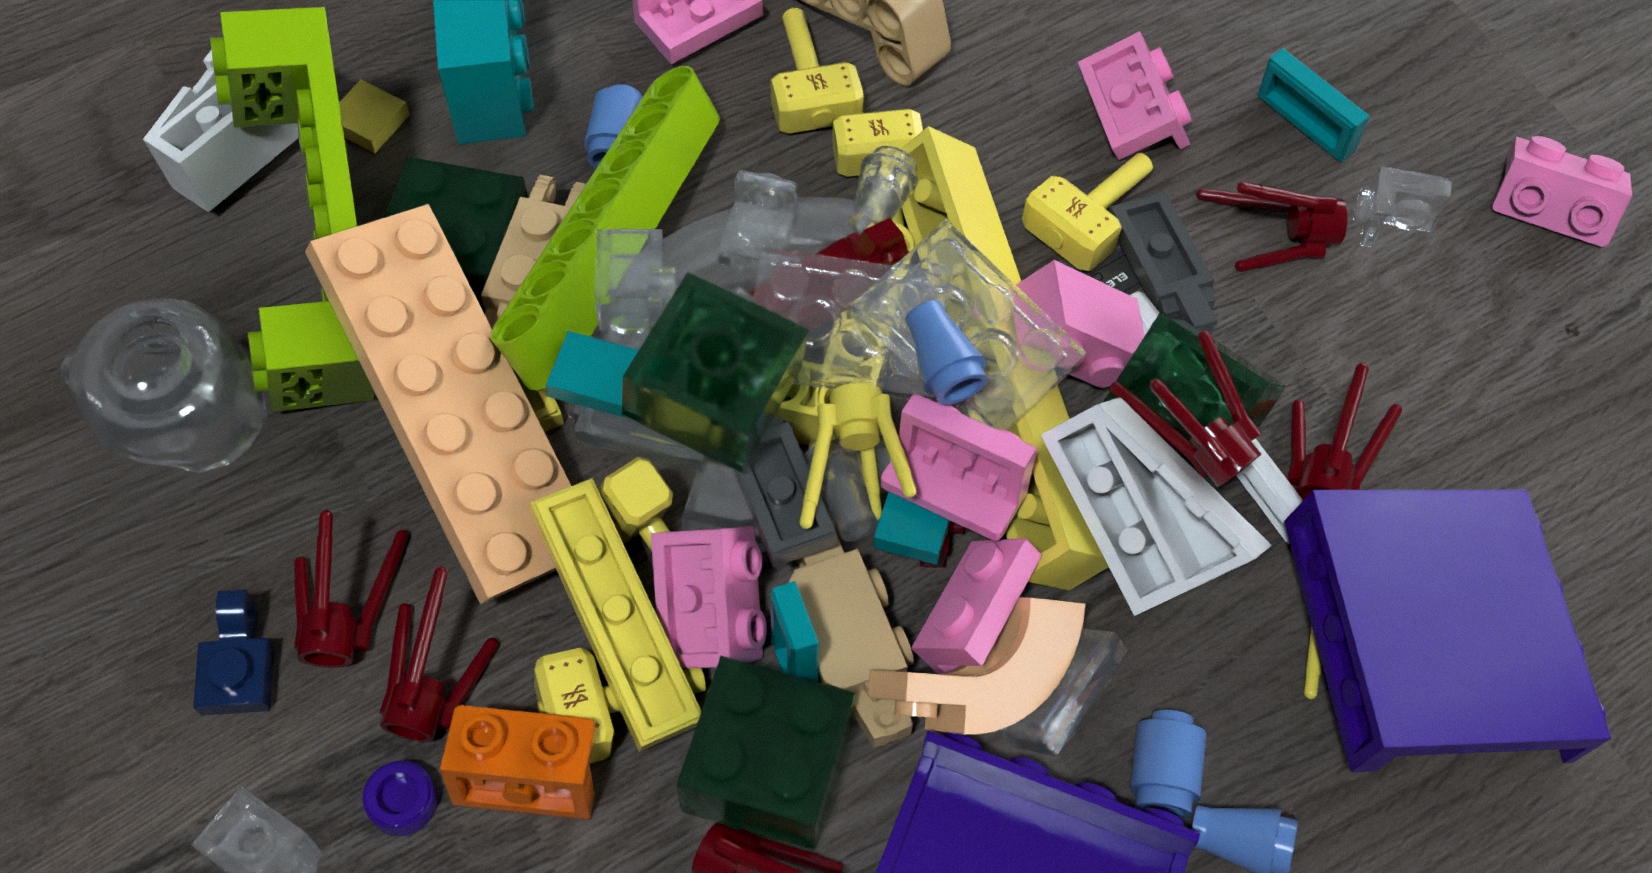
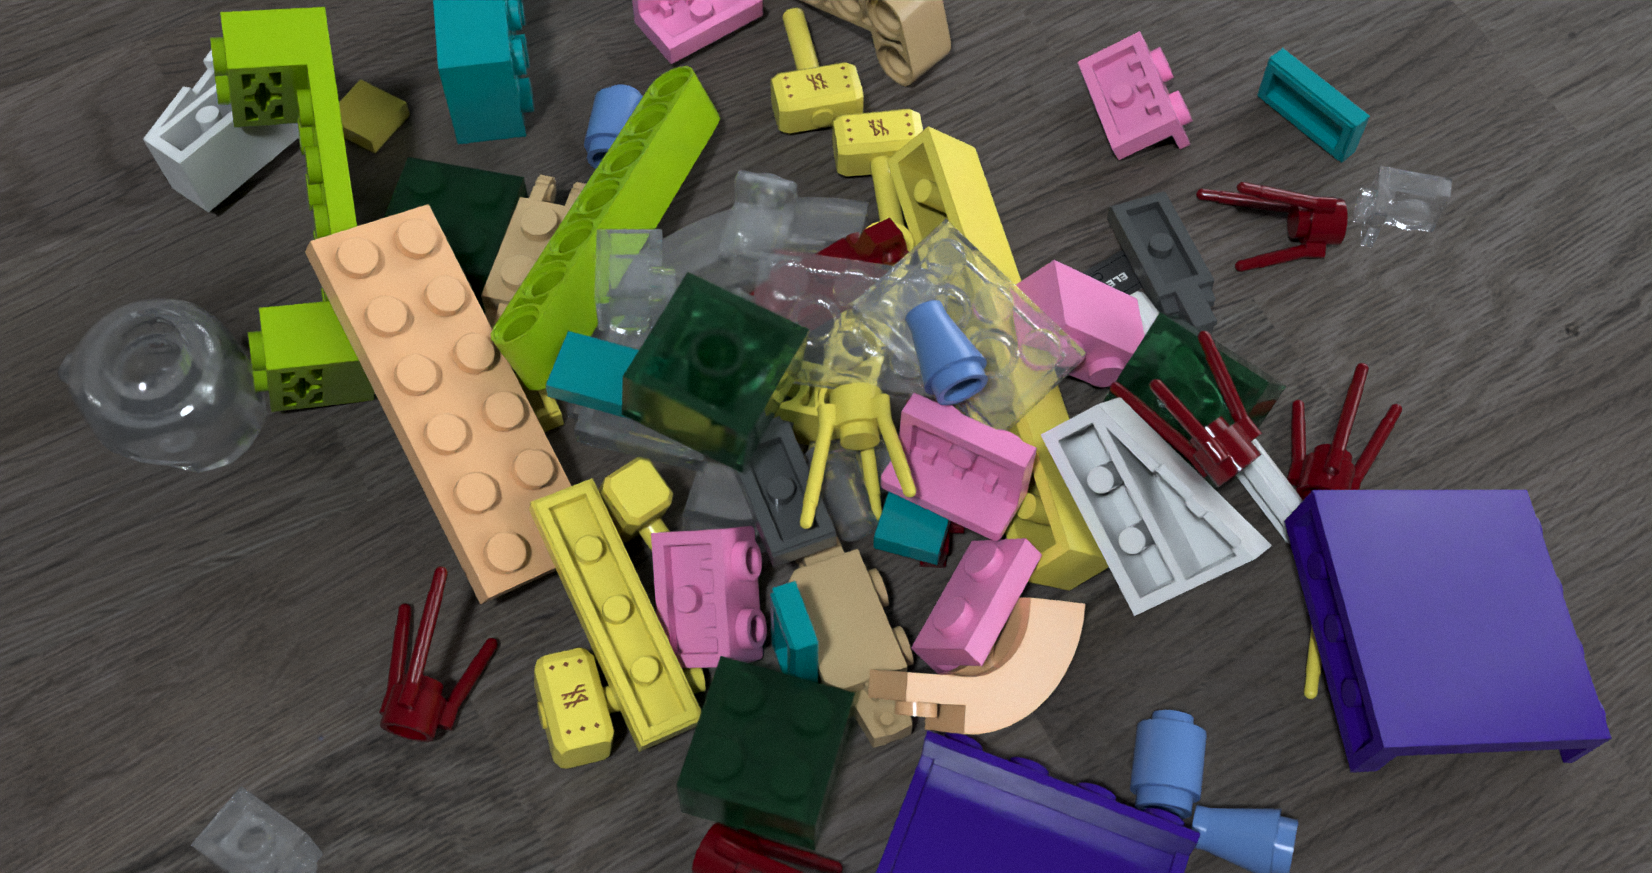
dark blue plate [193,589,274,716] -> none
dark red plant [294,510,409,668] -> none
dark purple tile [362,761,437,836] -> none
orange bracket [440,705,596,820] -> none
clear cone [849,146,918,235] -> none
clear plate [997,628,1129,757] -> none
light yellow piece [1022,153,1153,271] -> none
bright pink bracket [1493,136,1632,247] -> none

